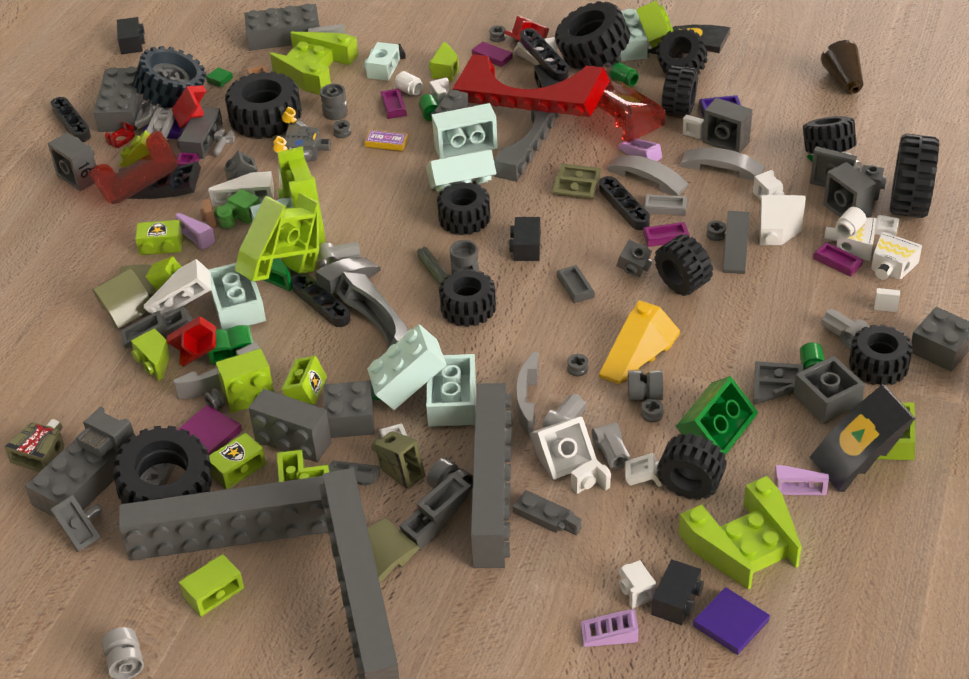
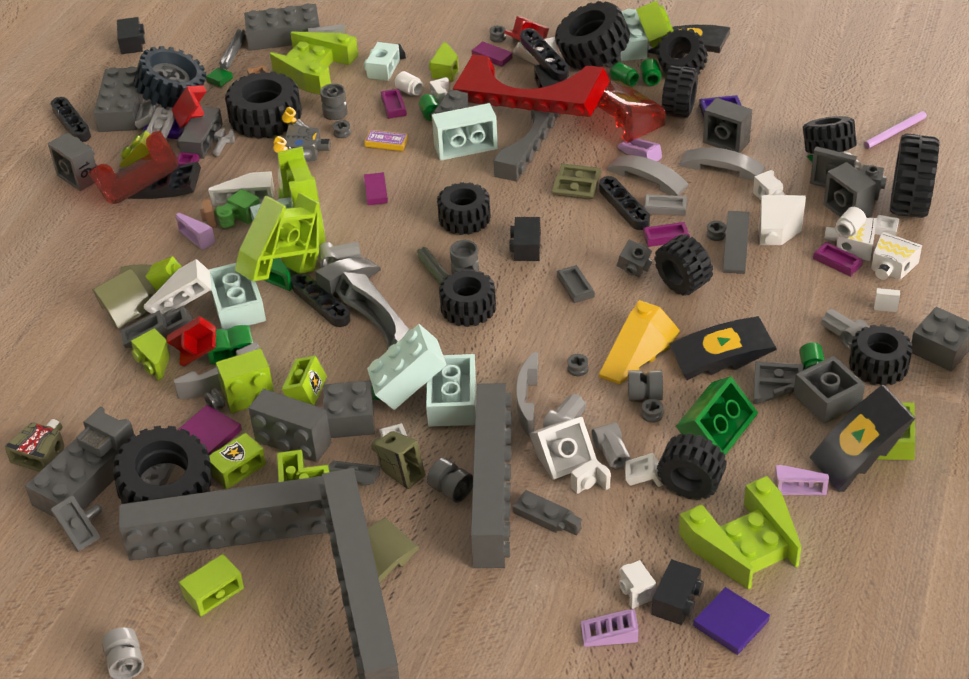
red piece [105,121,135,149] -> none
lime brick [135,220,183,255] -> none
dark grey brick [224,150,258,181] -> none
dark grey slope [399,472,472,551] -> none
light aqua brick [426,150,496,192] -> none
white tile [683,115,704,140] -> none
dark brown cone [820,40,864,94] -> none
none -> dark grey axle [219,29,246,70]
none -> magenta tile [364,172,388,205]
none -> green brick [640,58,661,86]
none -> black slope [669,316,777,380]
none -> lavender bar [864,111,927,149]

